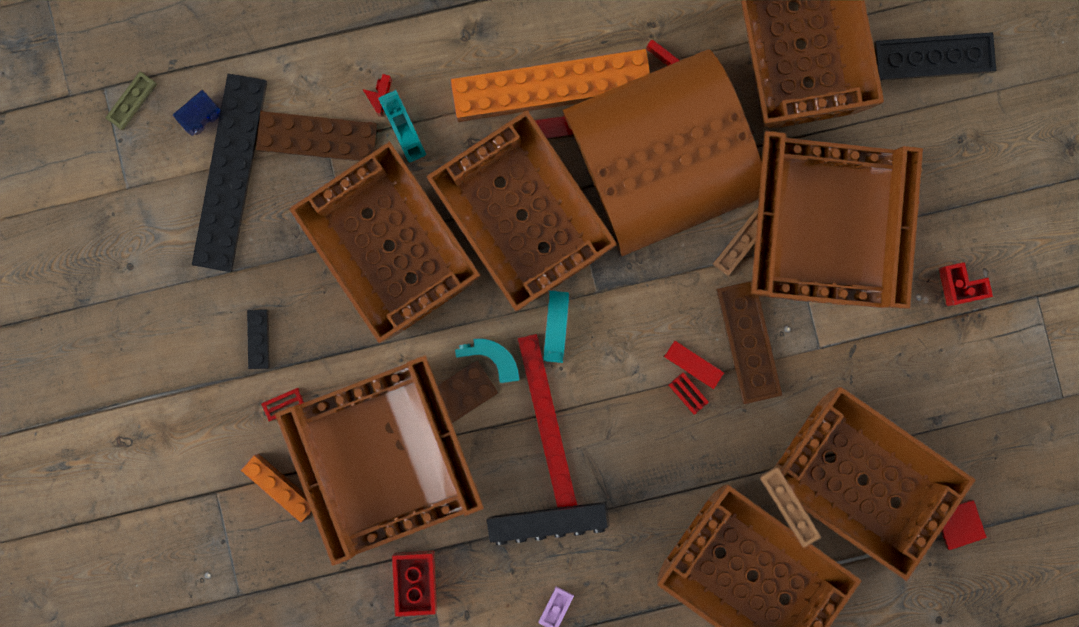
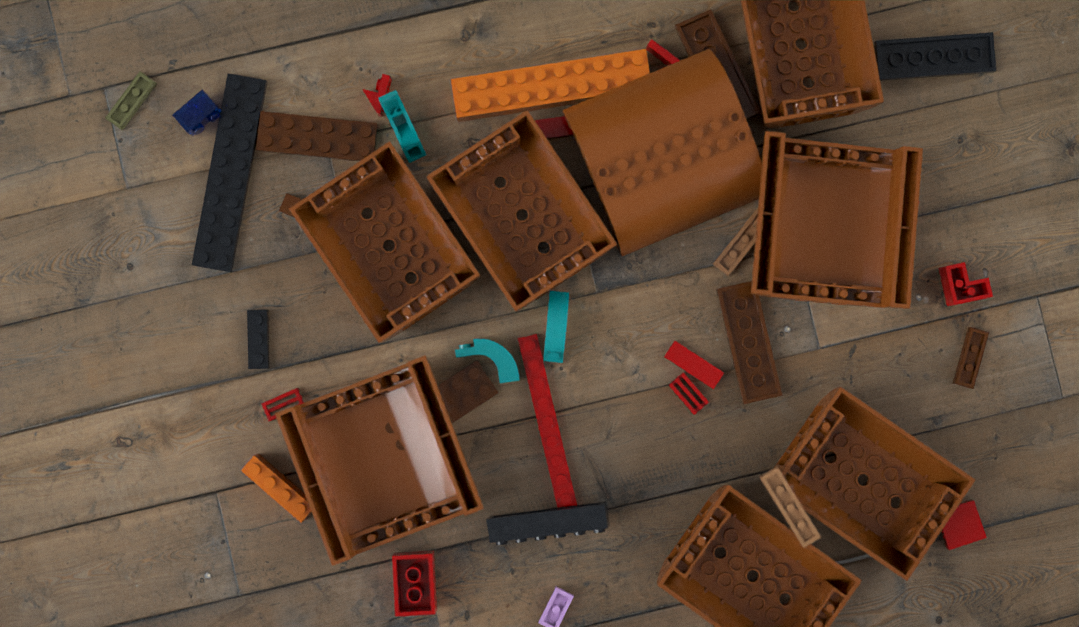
none -> reddish brown slope [279,193,302,218]
none -> reddish brown plate [675,9,761,120]
none -> reddish brown tile [953,327,989,389]

